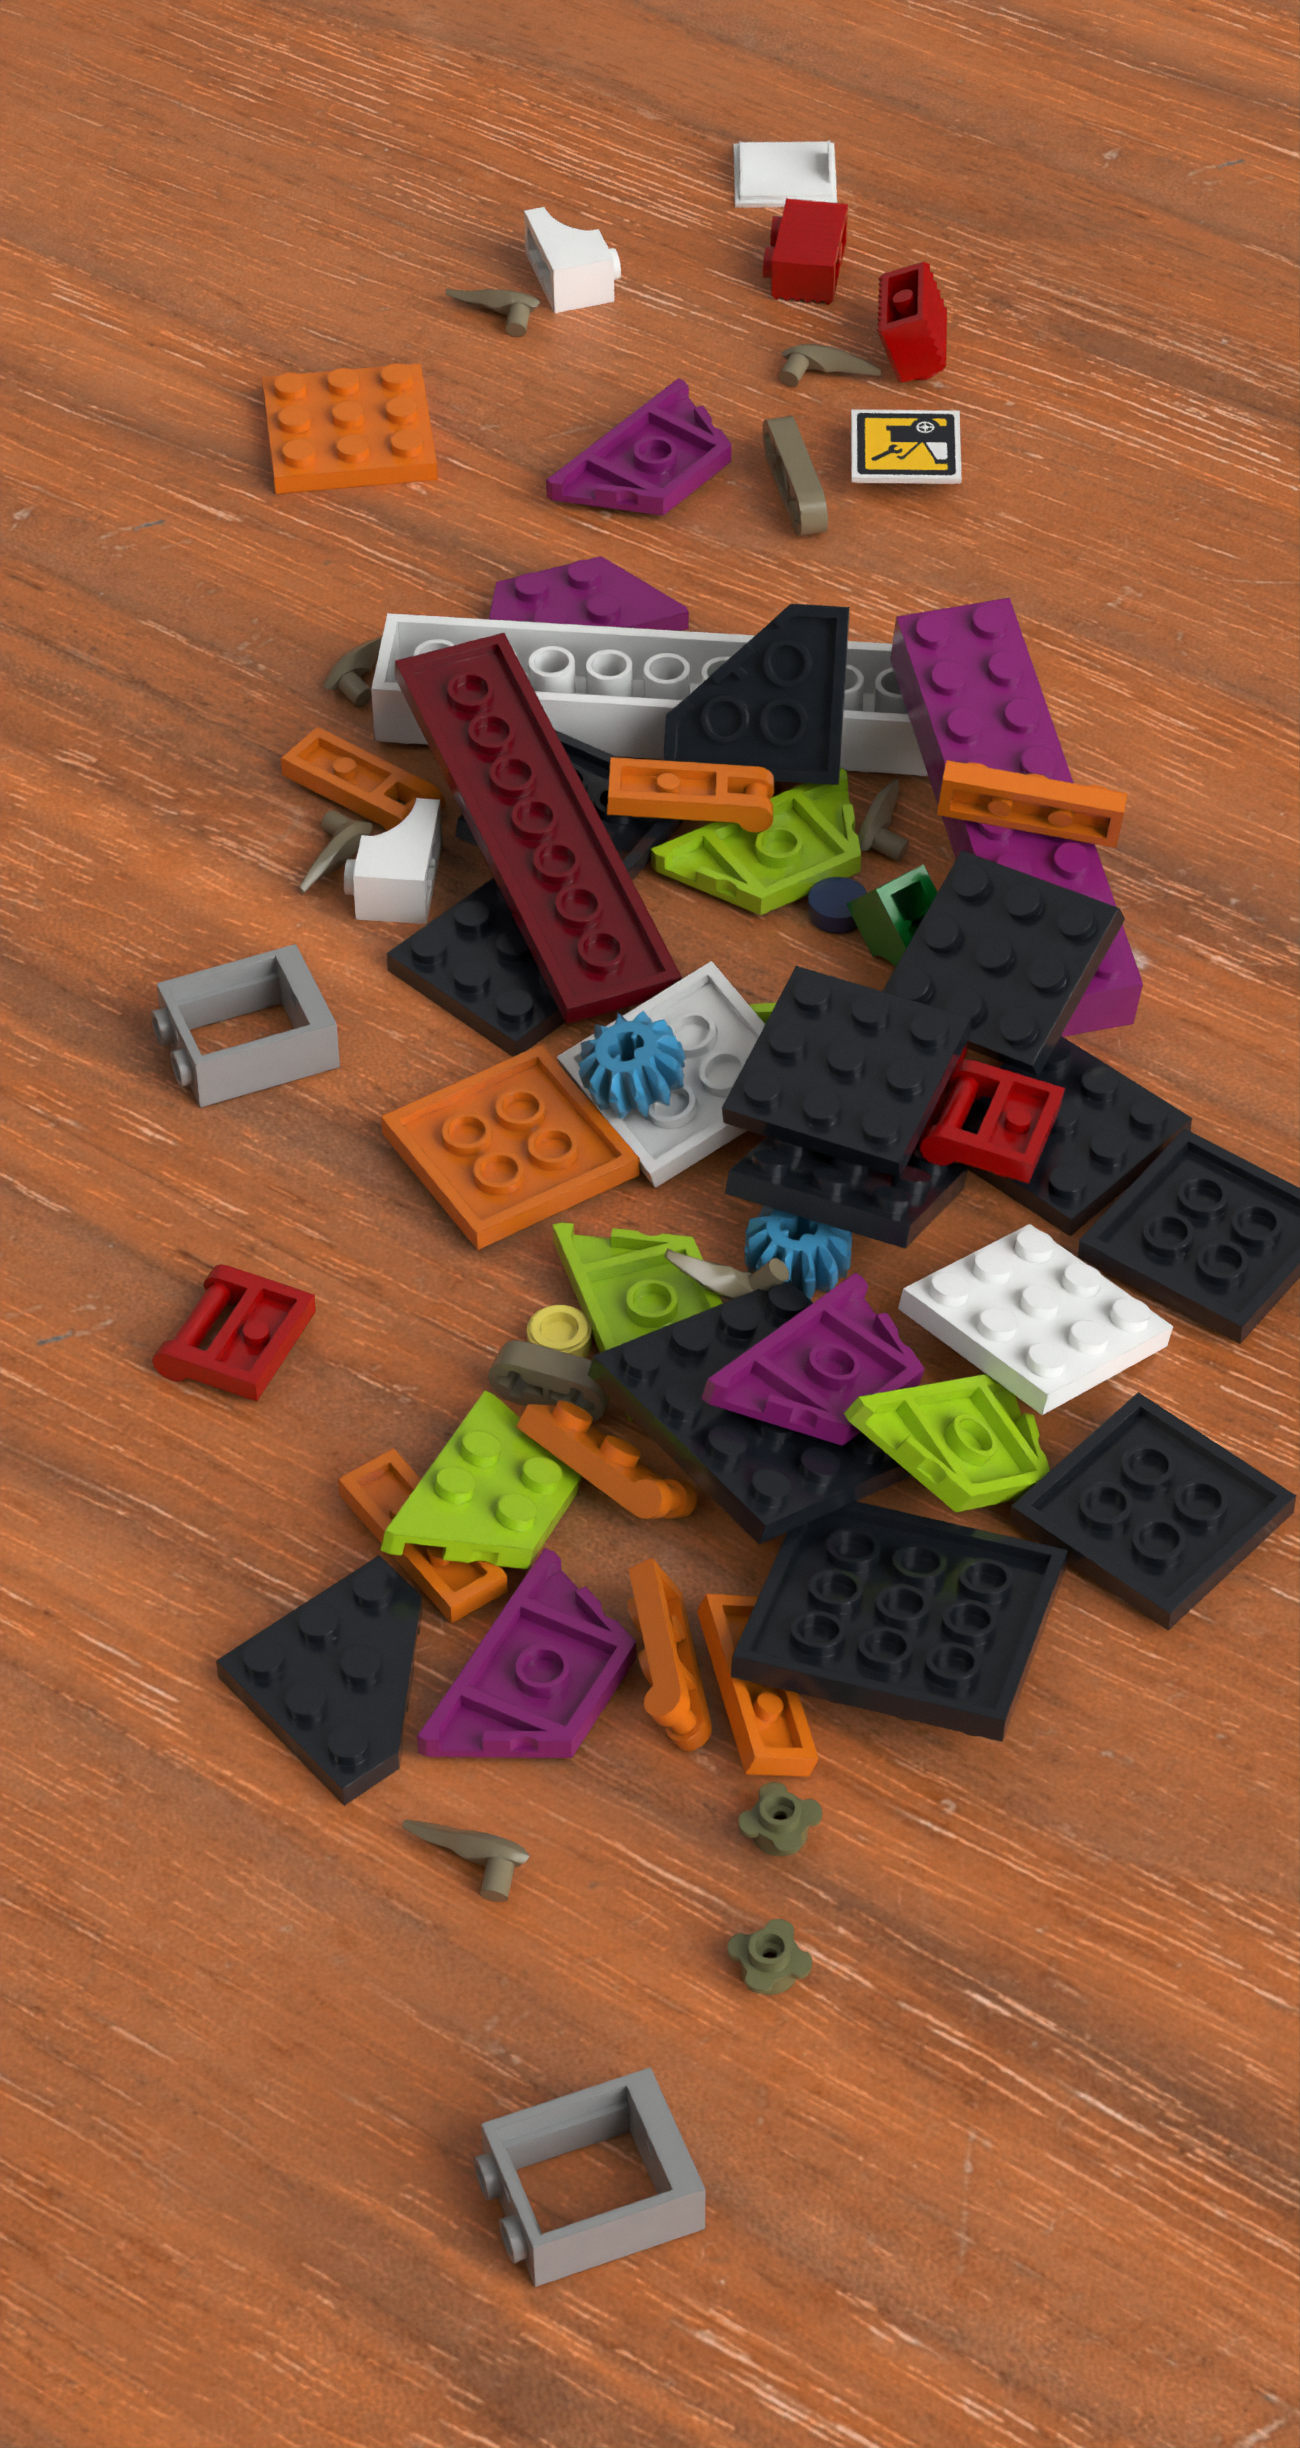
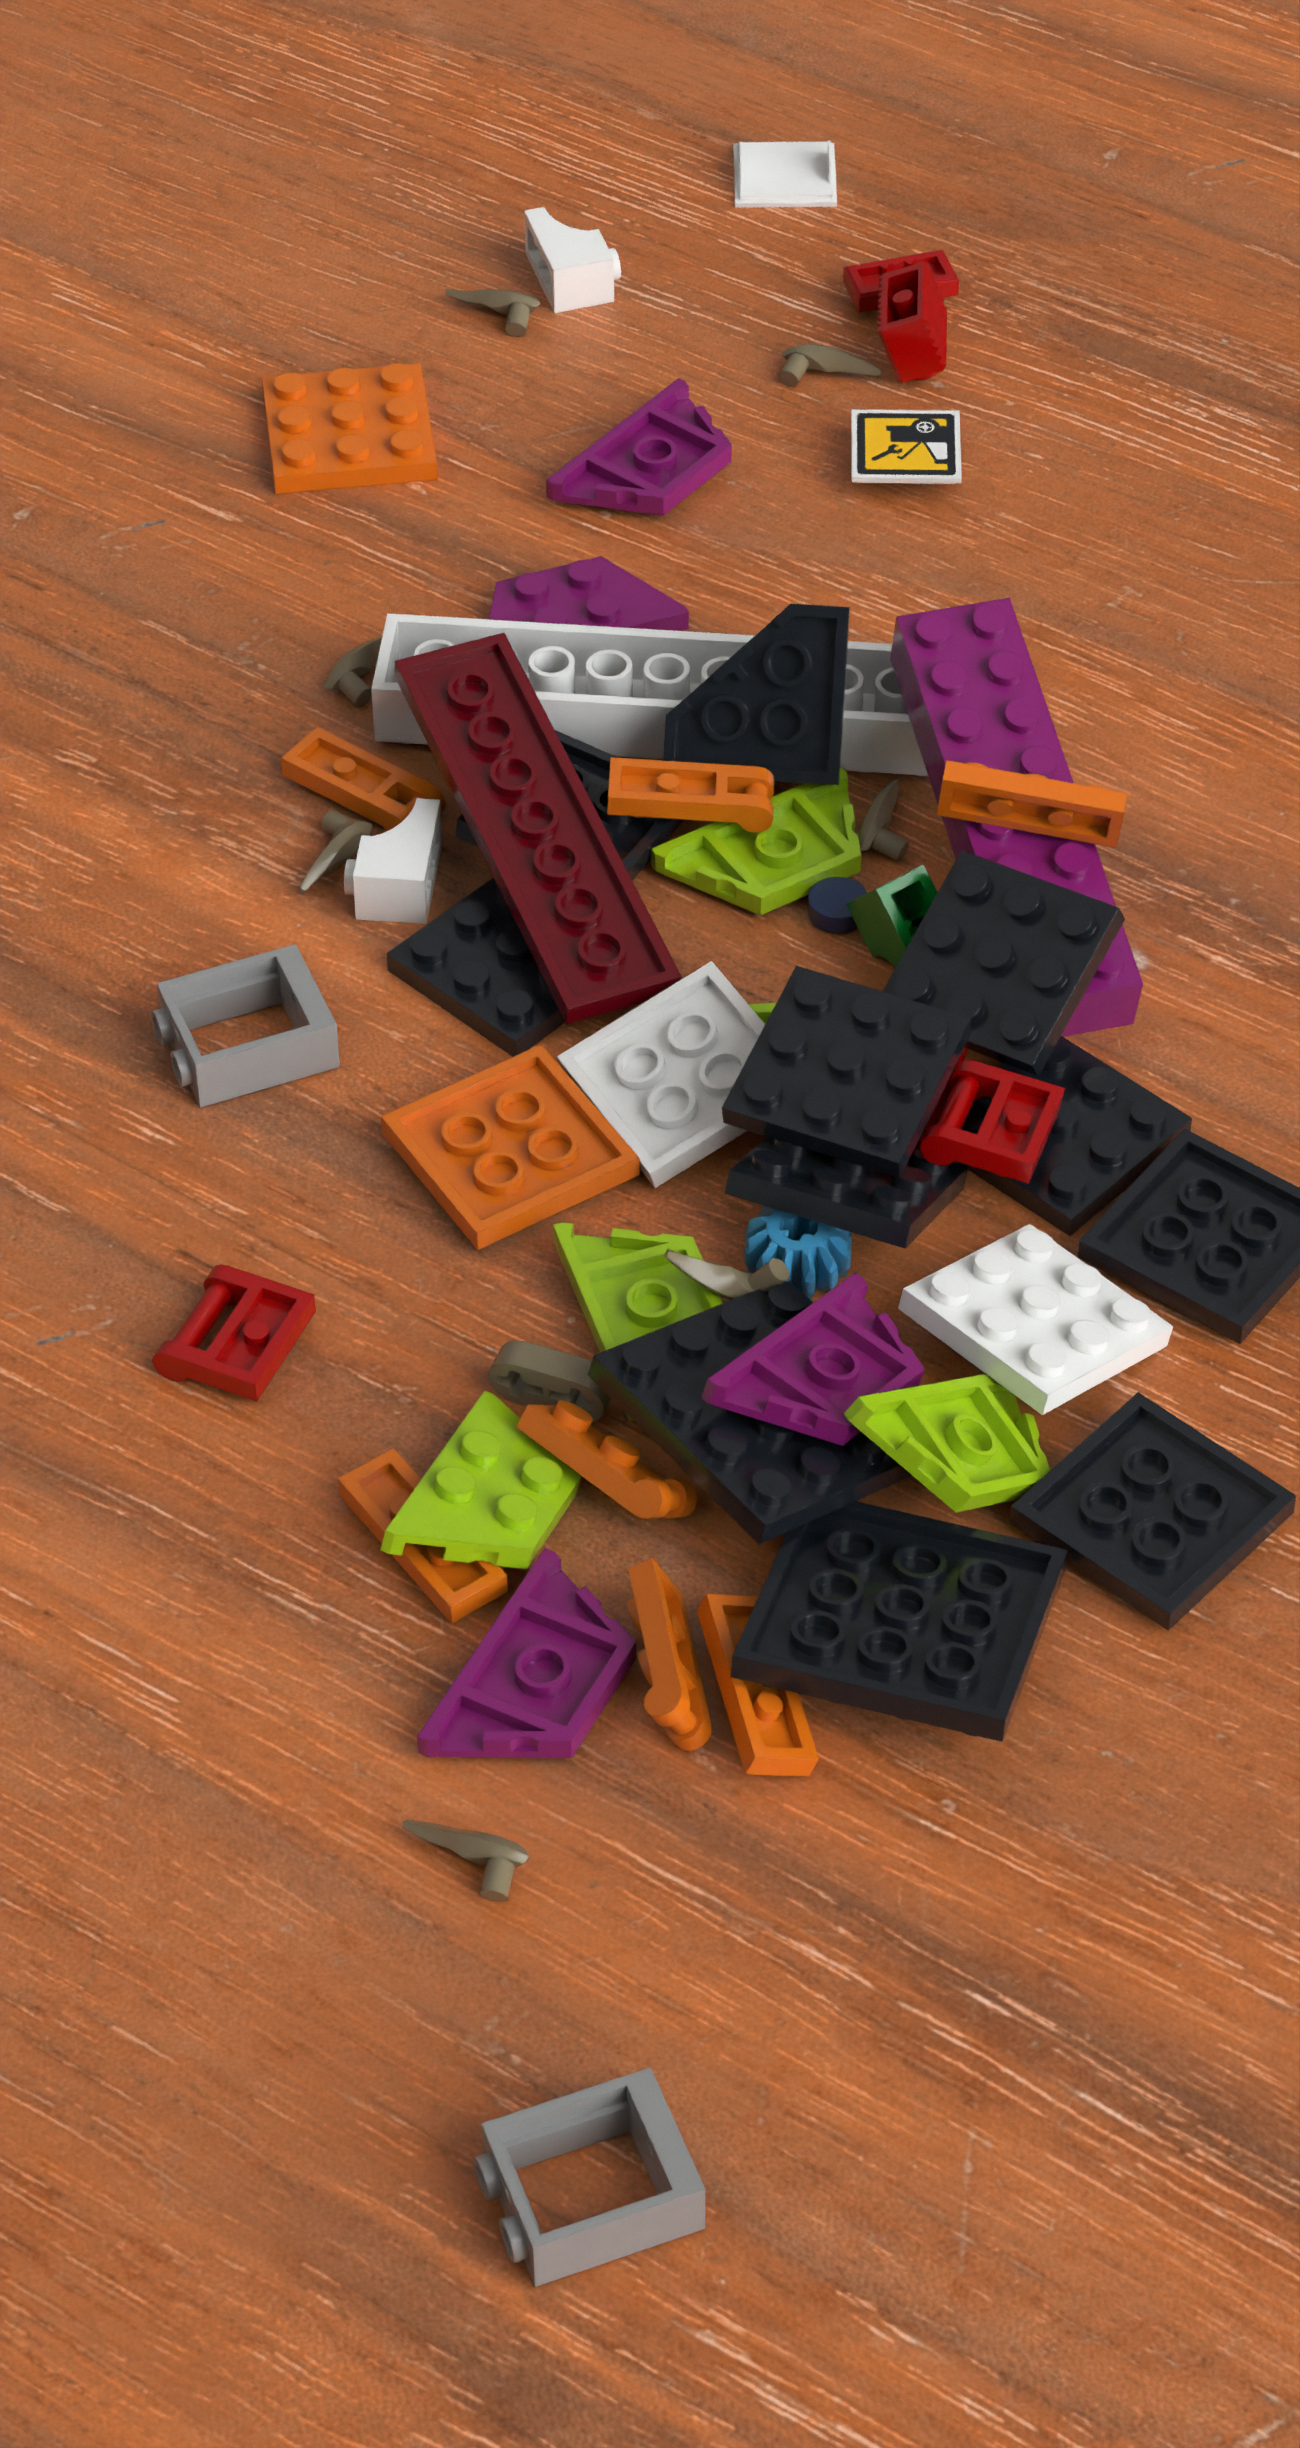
black plate [216,1555,423,1806] -> none
light yellow tile [527,1305,592,1358] -> none
dark azure gear [579,1011,686,1120] -> none
olive plate [728,1919,812,1995] -> none
olive plate [738,1782,822,1856] -> none
dark tan beam [762,416,828,536] -> none
red brick [763,198,848,305] -> none
none -> red plate [843,250,959,313]

